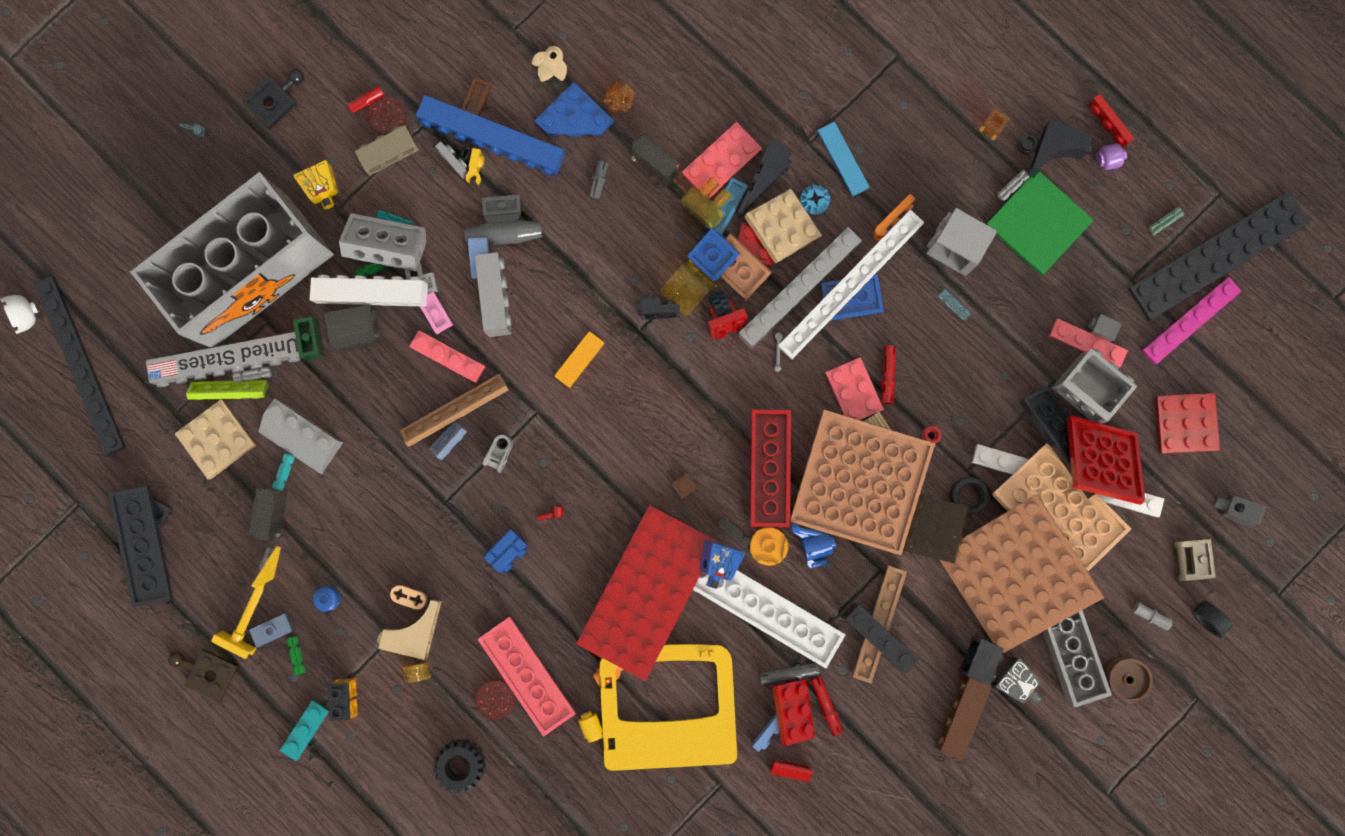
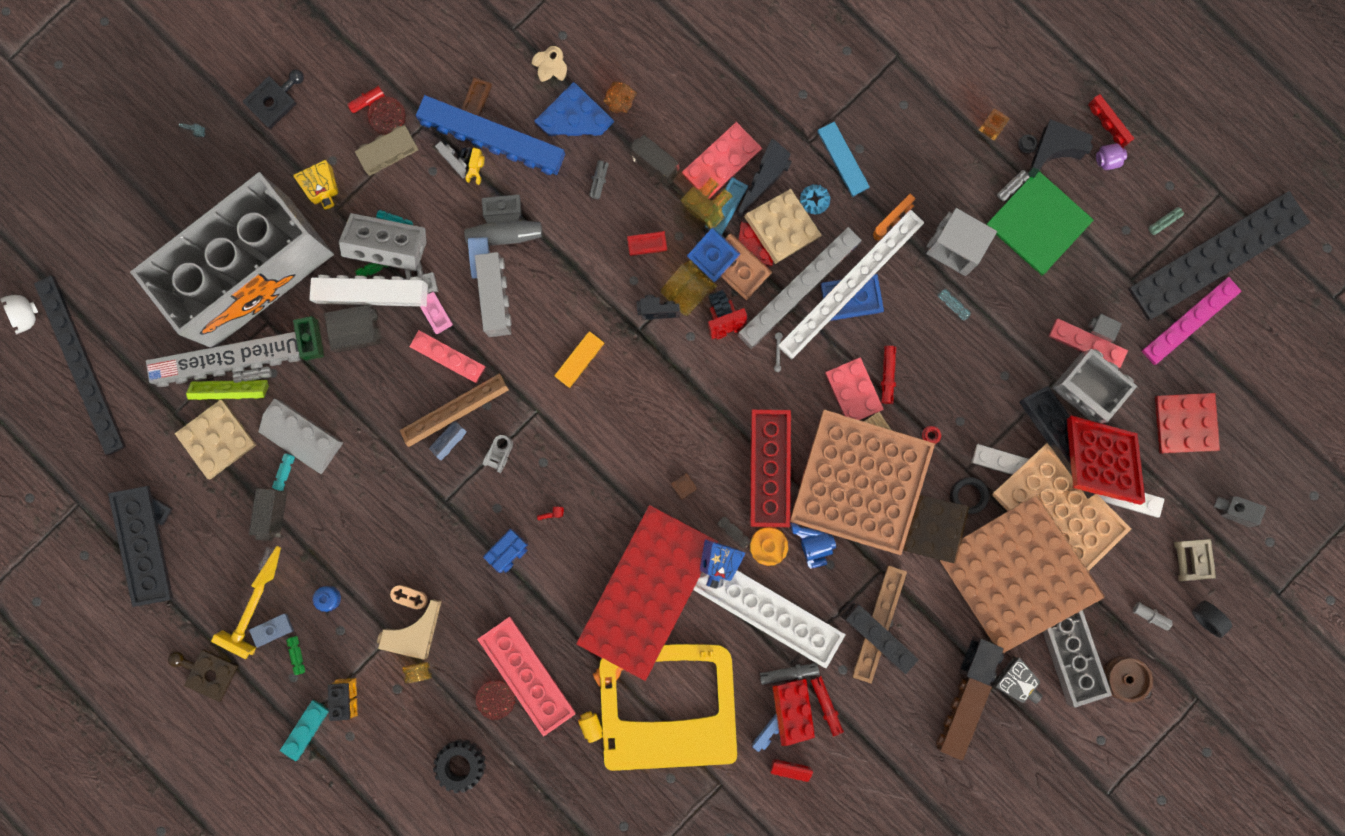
none -> red plate [627,231,667,256]

